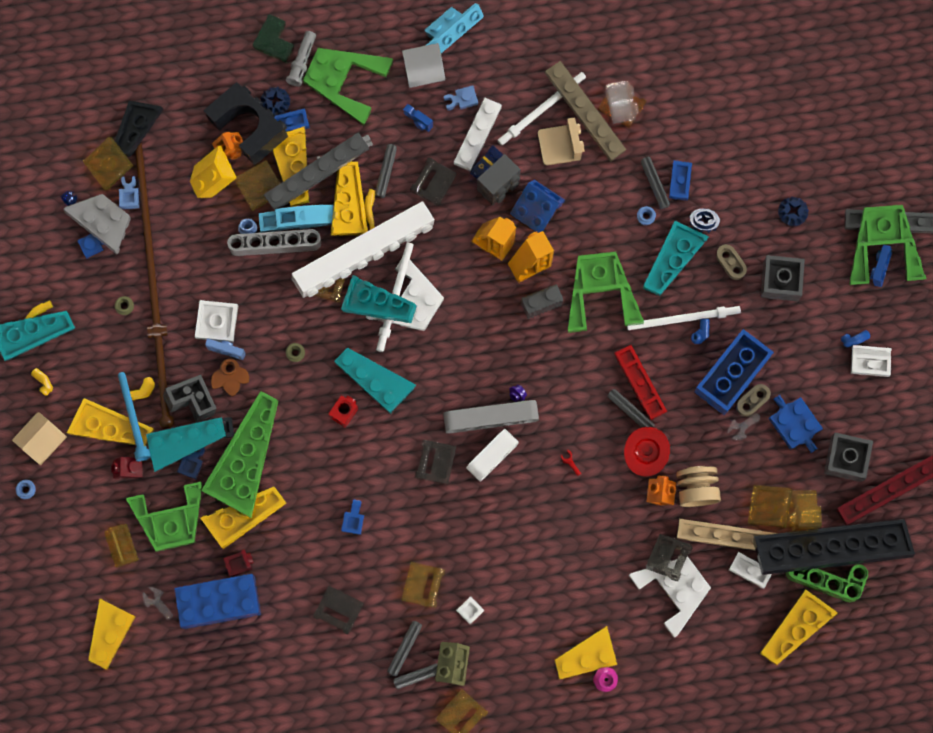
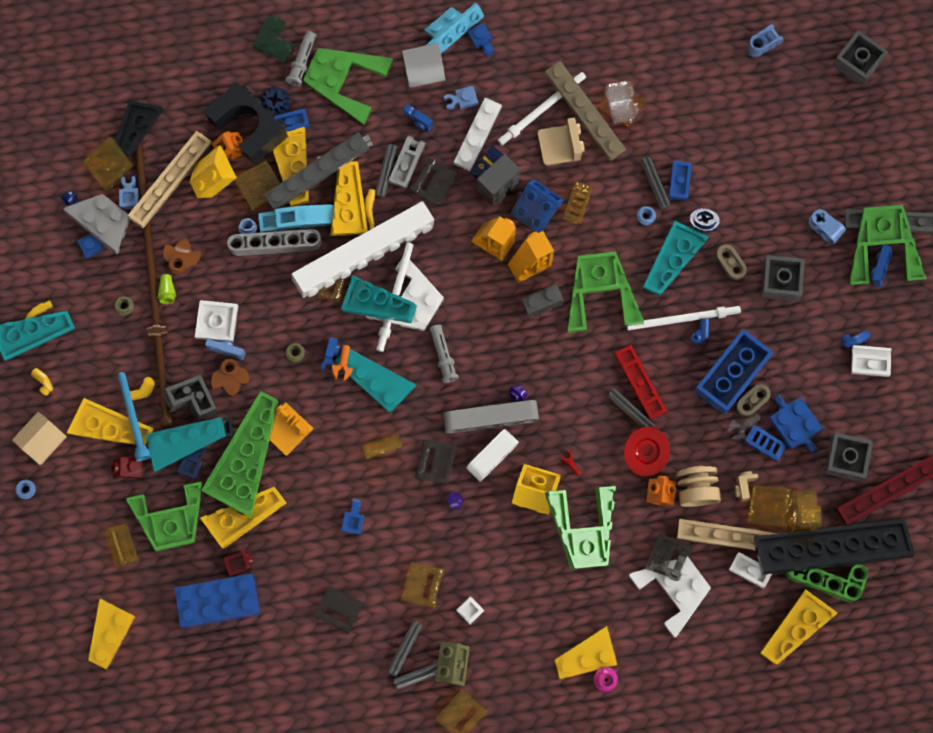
clear bar [143,587,173,619] -> none
red brick [328,395,358,428] -> none
dark blue gear [778,196,809,226] -> none
none -> tan plate [128,131,212,228]
none -> lime cone [157,274,176,304]
none -> dark orange plate [163,238,201,274]
none -> light orange hinge [270,403,314,456]
none -> blue plate [321,337,341,374]
none -> orange bar [332,345,353,382]
none -> clear yellow slope [362,434,403,459]
none -> light grey plate [389,136,426,189]
none -> light grey pin [430,324,459,383]
none -> dark purple plate [447,490,463,509]
none -> blue plate [467,23,494,57]
none -> yellow slope [512,464,561,515]
none -> wing [545,486,616,569]
none -> clear yellow slope [563,181,593,225]
none -> tan bracket [734,471,758,502]
none -> blue slope [743,425,787,462]
none -> medium blue piece [747,24,784,57]
none -> medium blue piece [808,209,846,245]
none -> dark grey brick [833,30,888,87]

